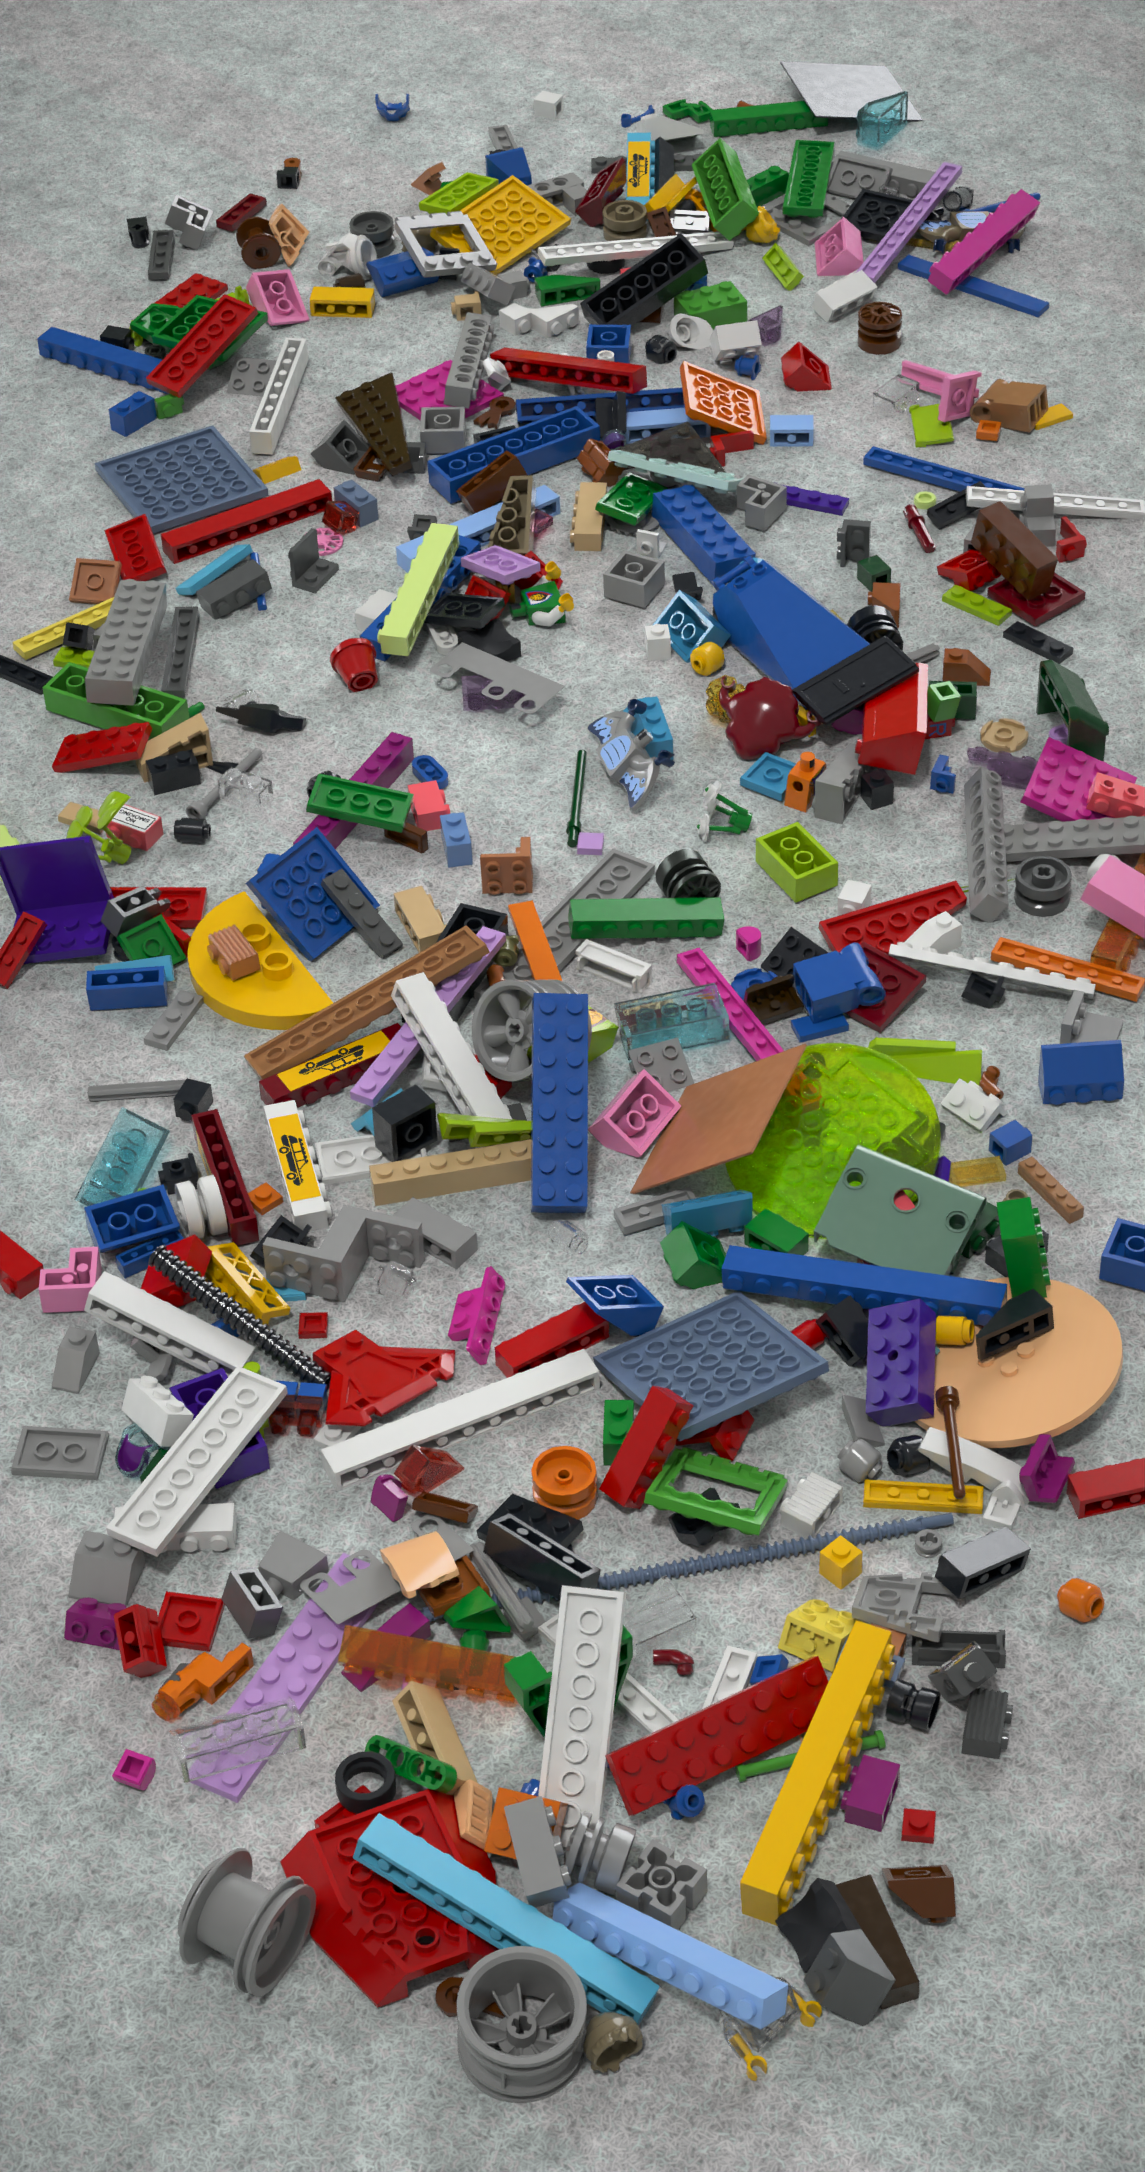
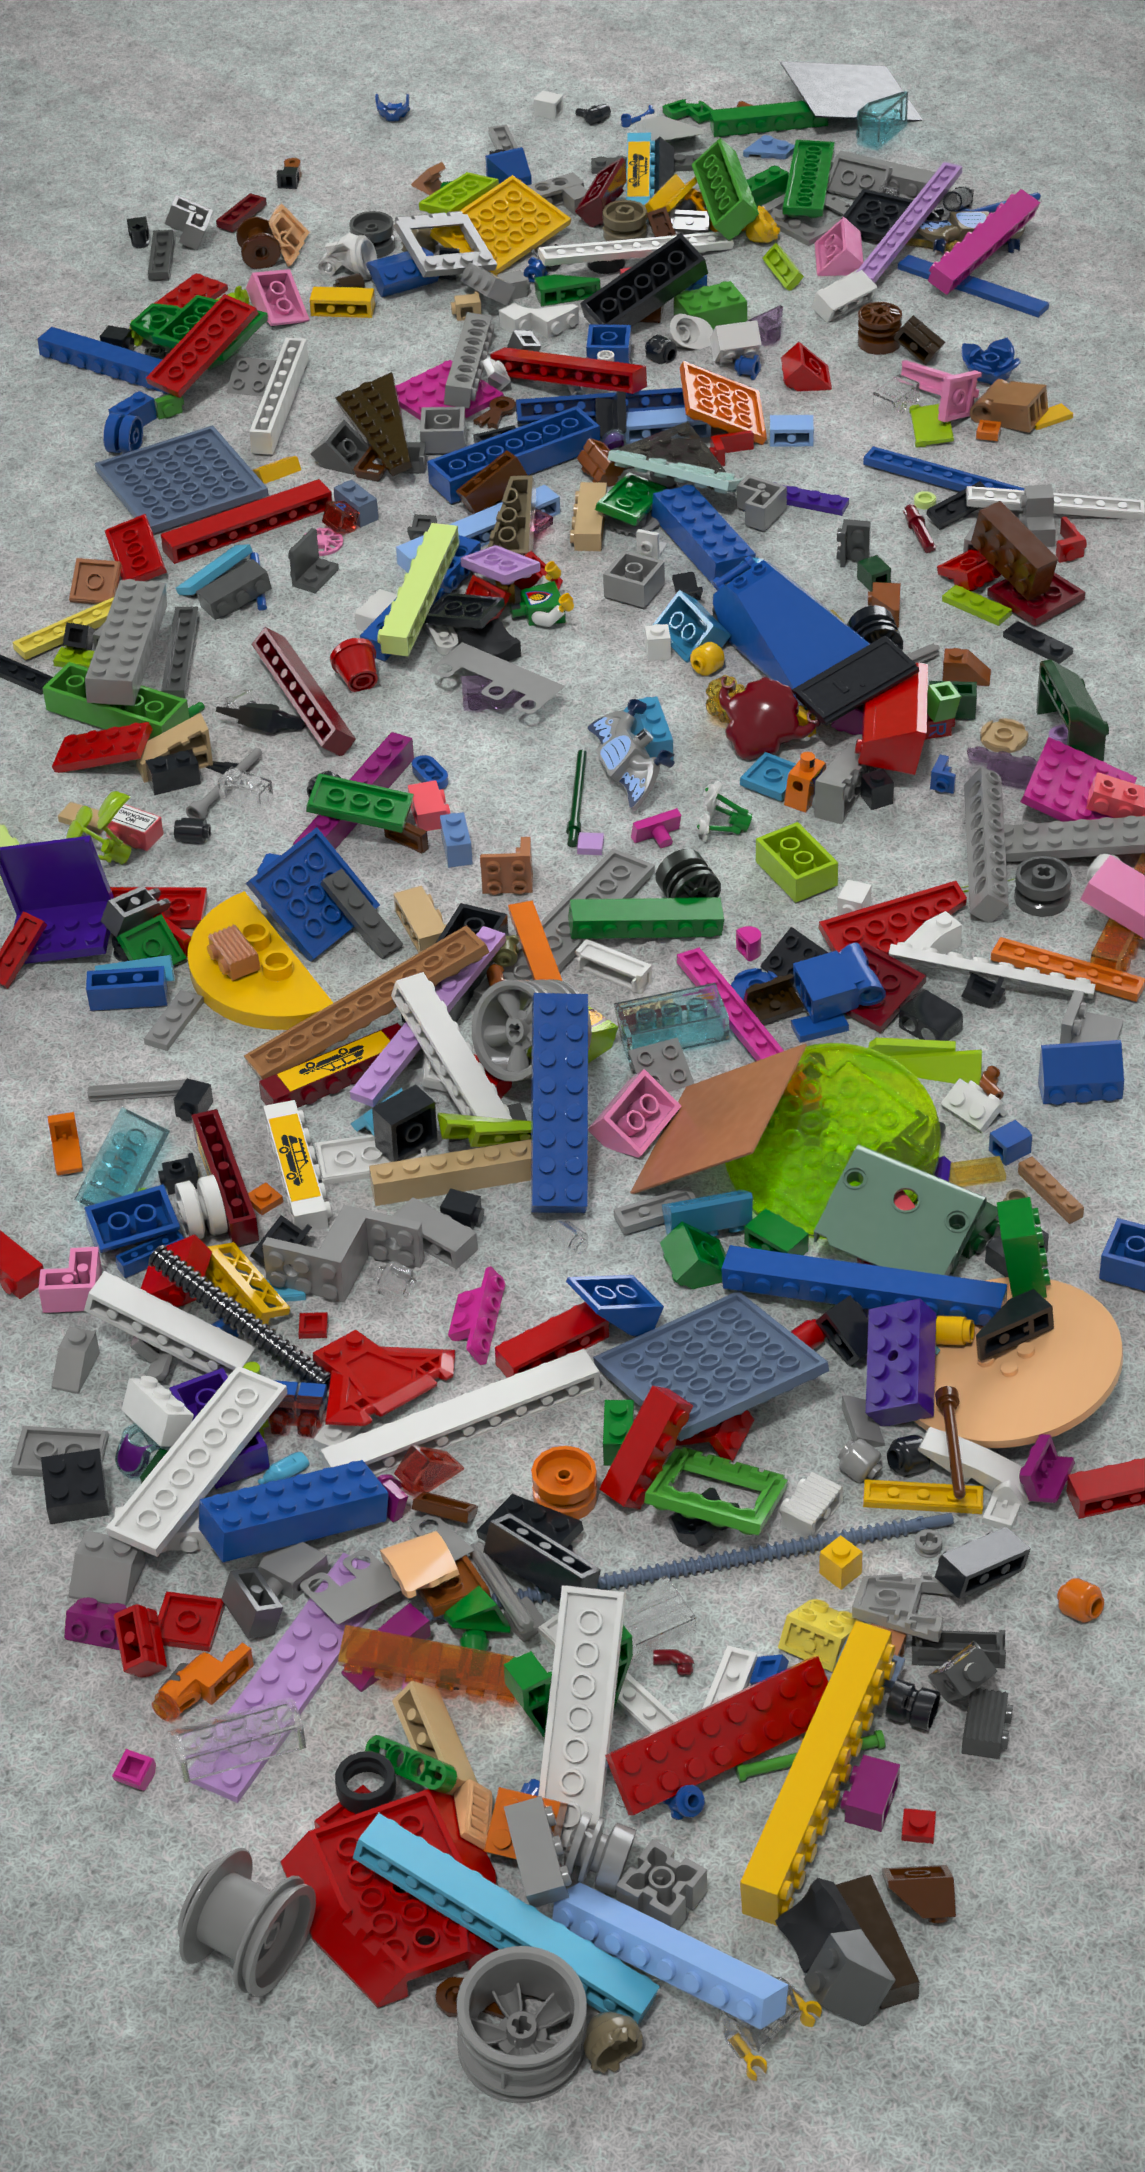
none -> black brick [41,1448,109,1525]
none -> orange bracket [47,1112,83,1175]
none -> blue wheel [103,413,143,454]
none -> blue brick [198,1460,388,1562]
none -> dark red brick [251,627,356,756]
none -> medium azure piece [258,1452,309,1485]
none -> black brick [440,1188,484,1229]
none -> dark grey brick [507,330,541,352]
none -> black piece [575,104,611,124]
none -> dark pink tile [631,808,682,848]
none -> medium blue wing [743,135,795,160]
none -> dark brown brick [894,315,945,365]
none -> black piece [899,990,963,1041]
none -> blue brick [961,337,1021,385]

